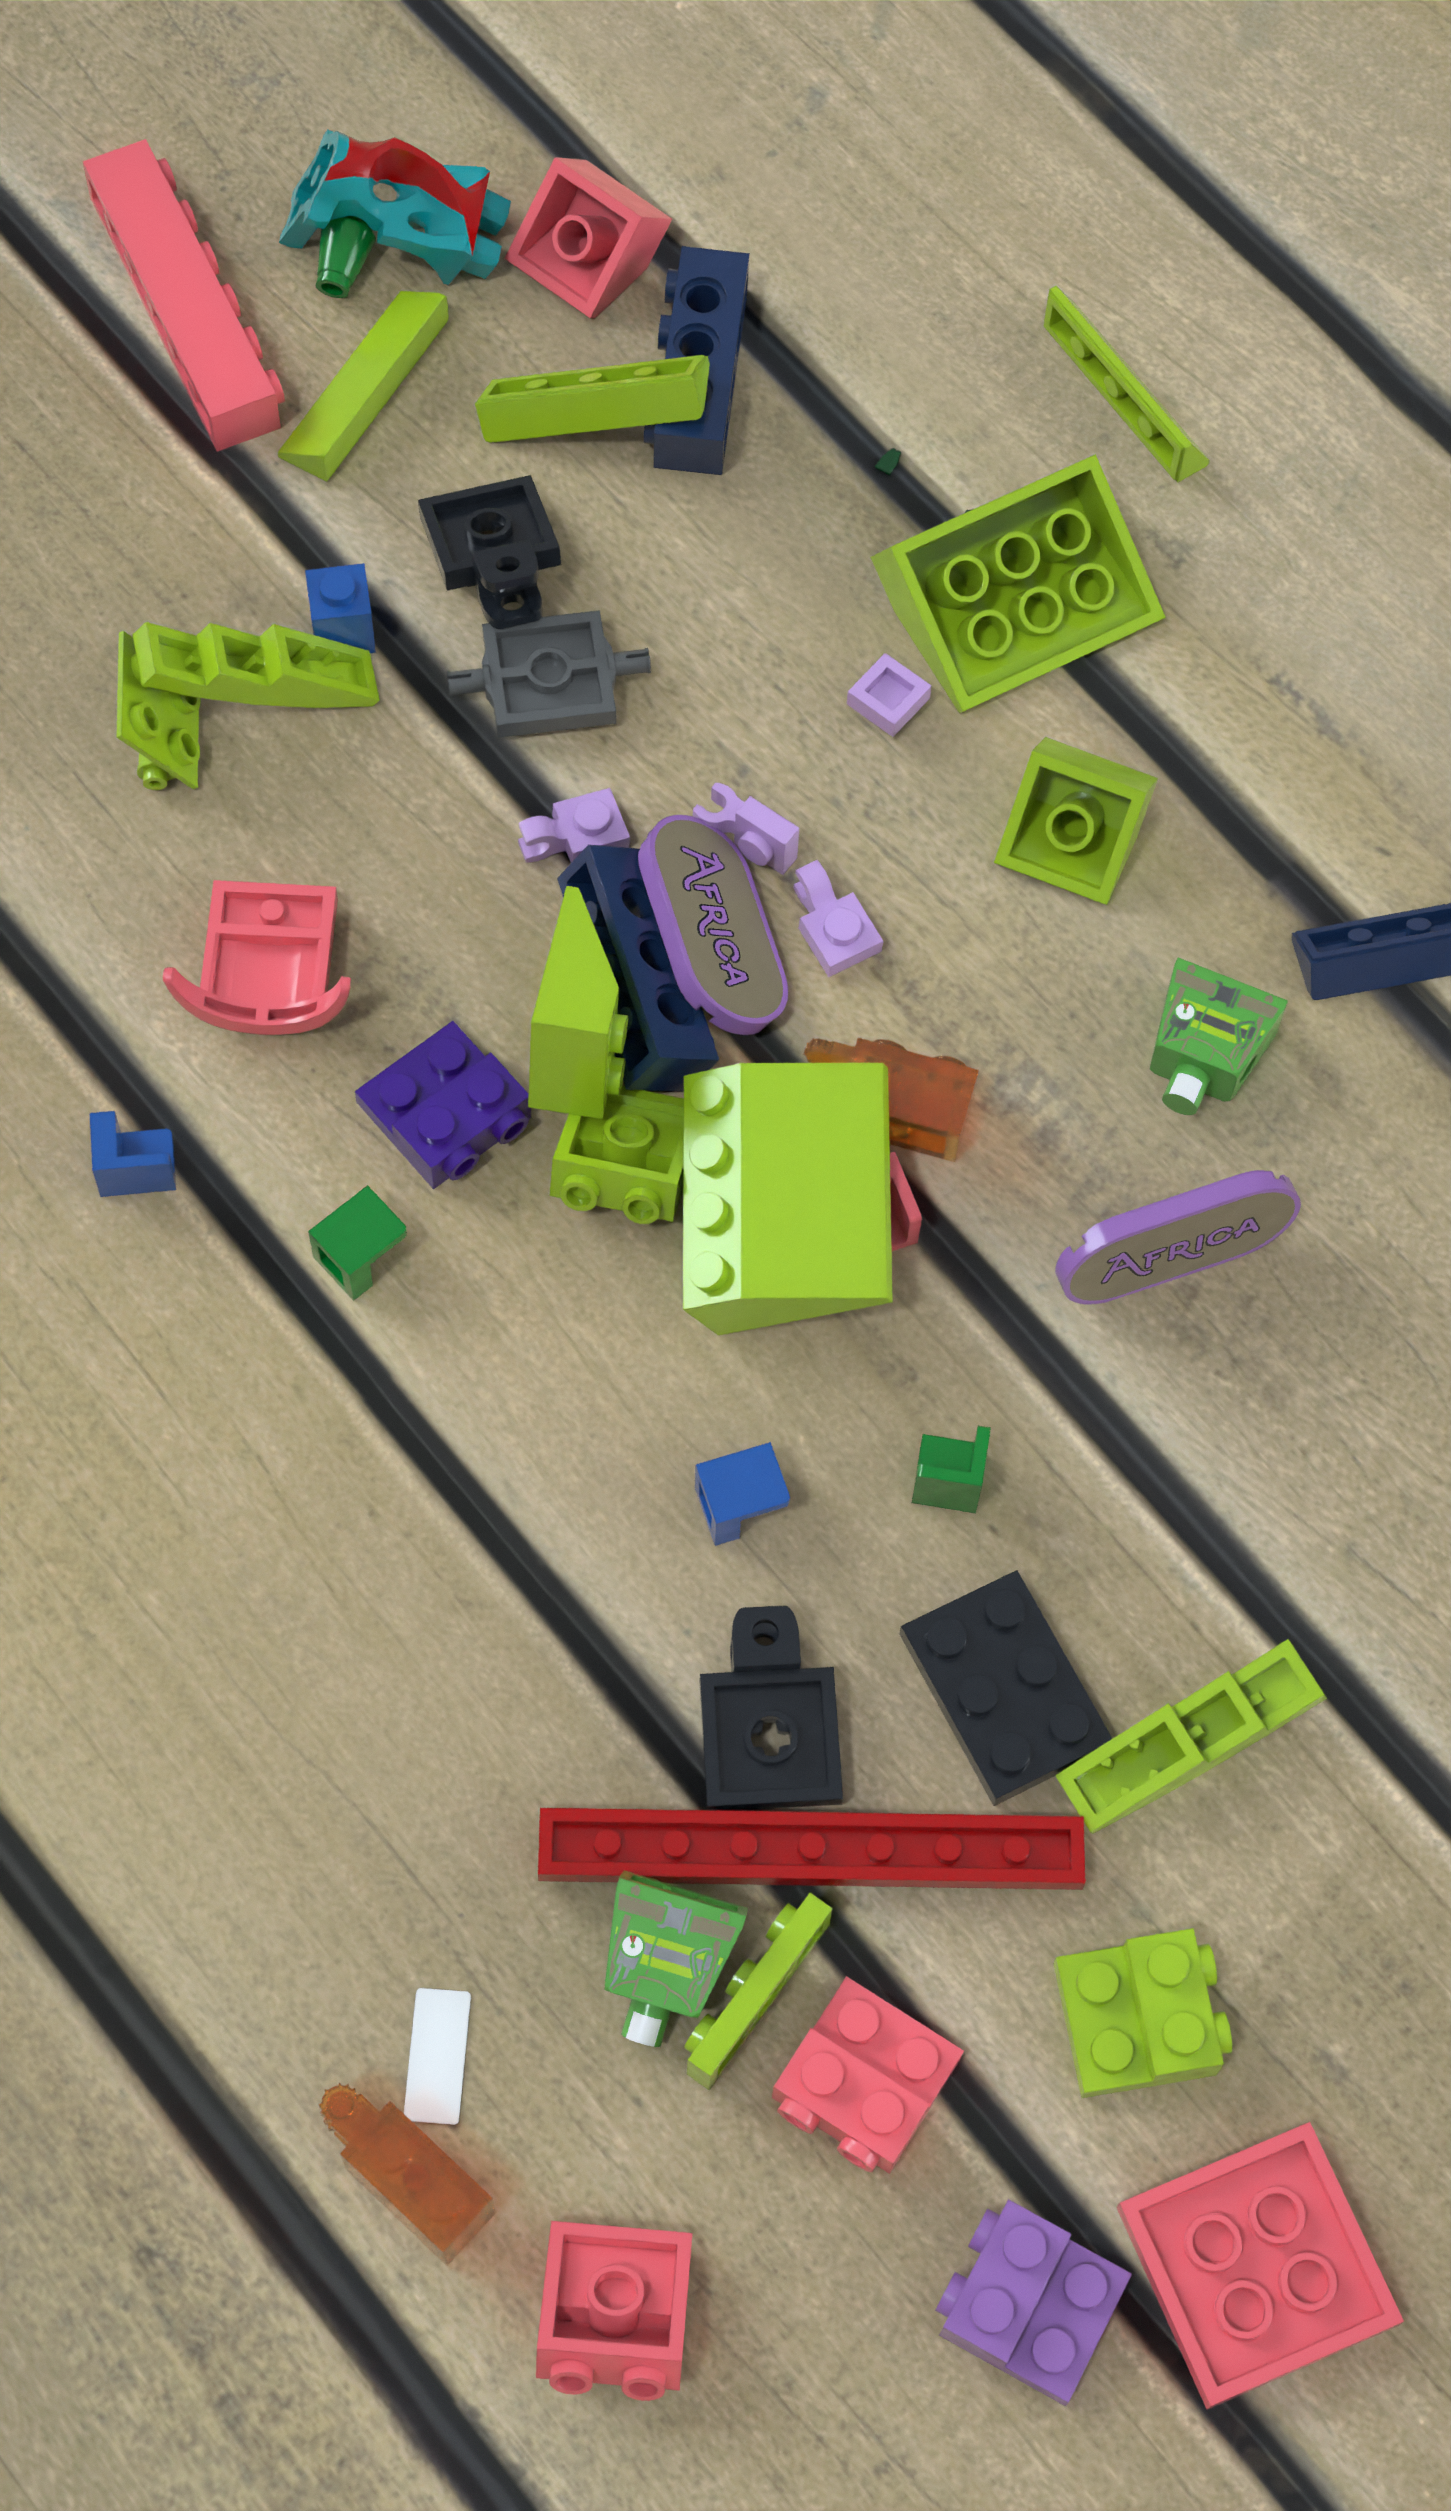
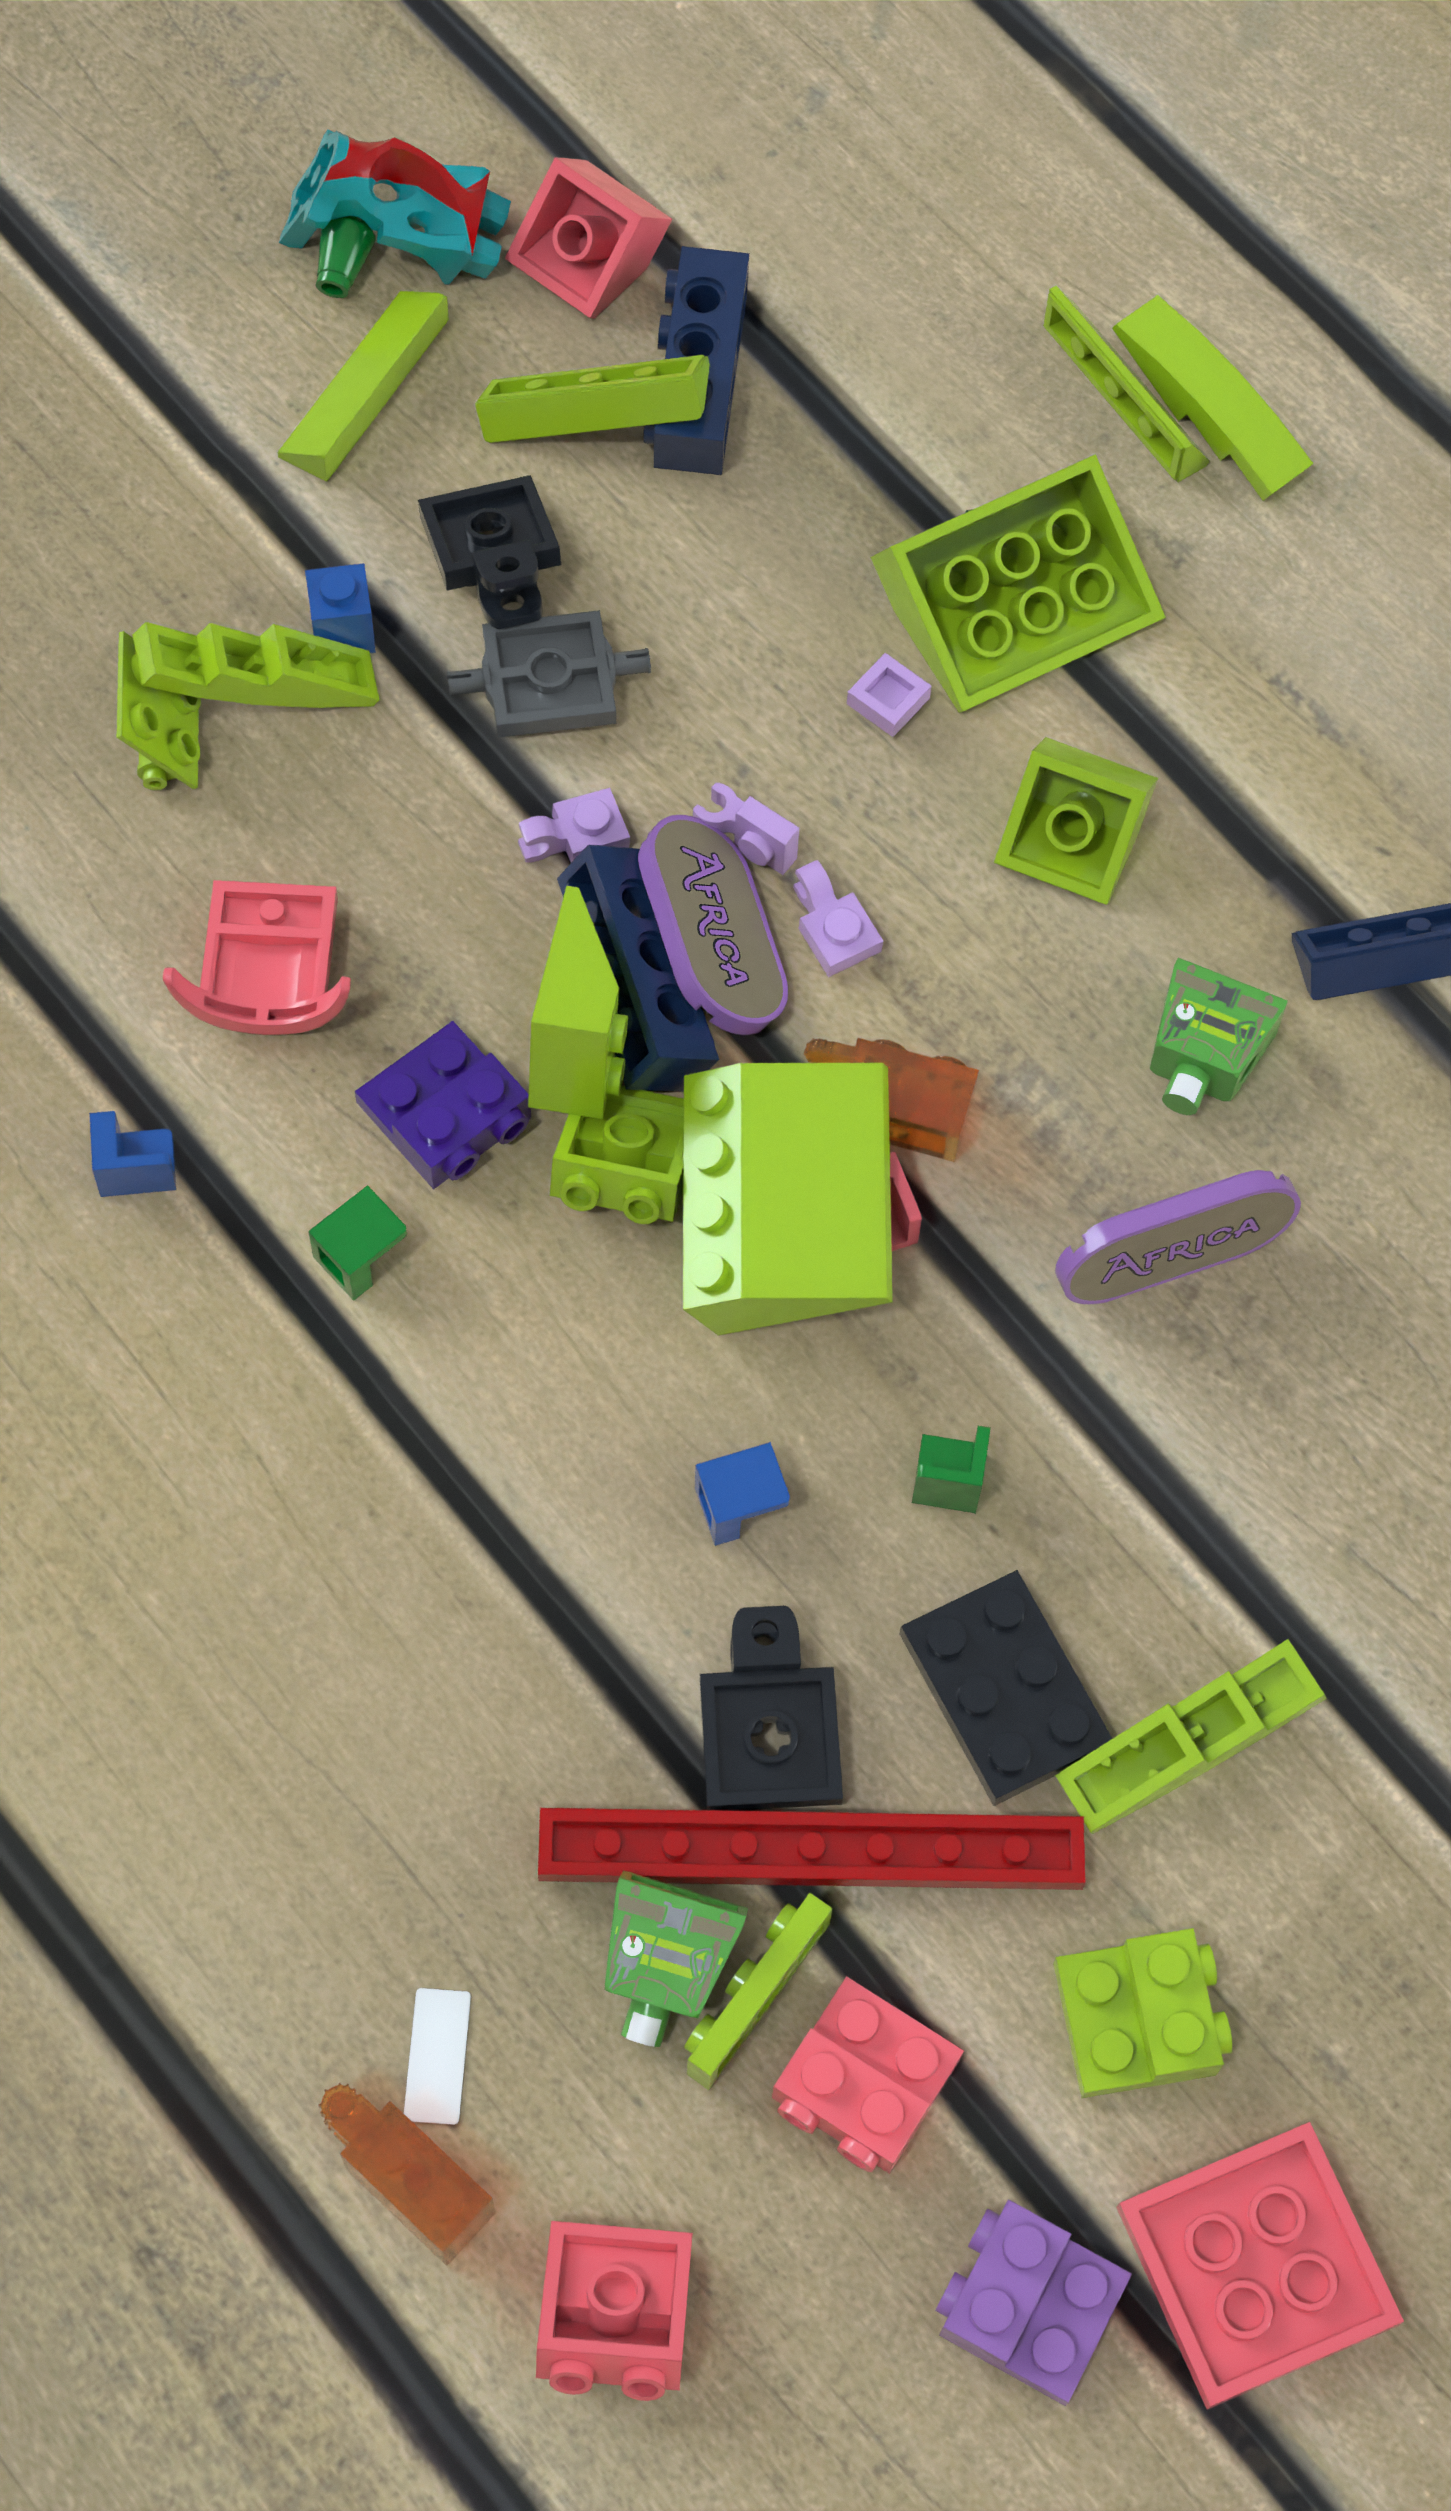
coral brick [83,139,285,452] -> none
dark green piece [875,448,901,475] -> none
none -> lime slope [1112,295,1314,501]

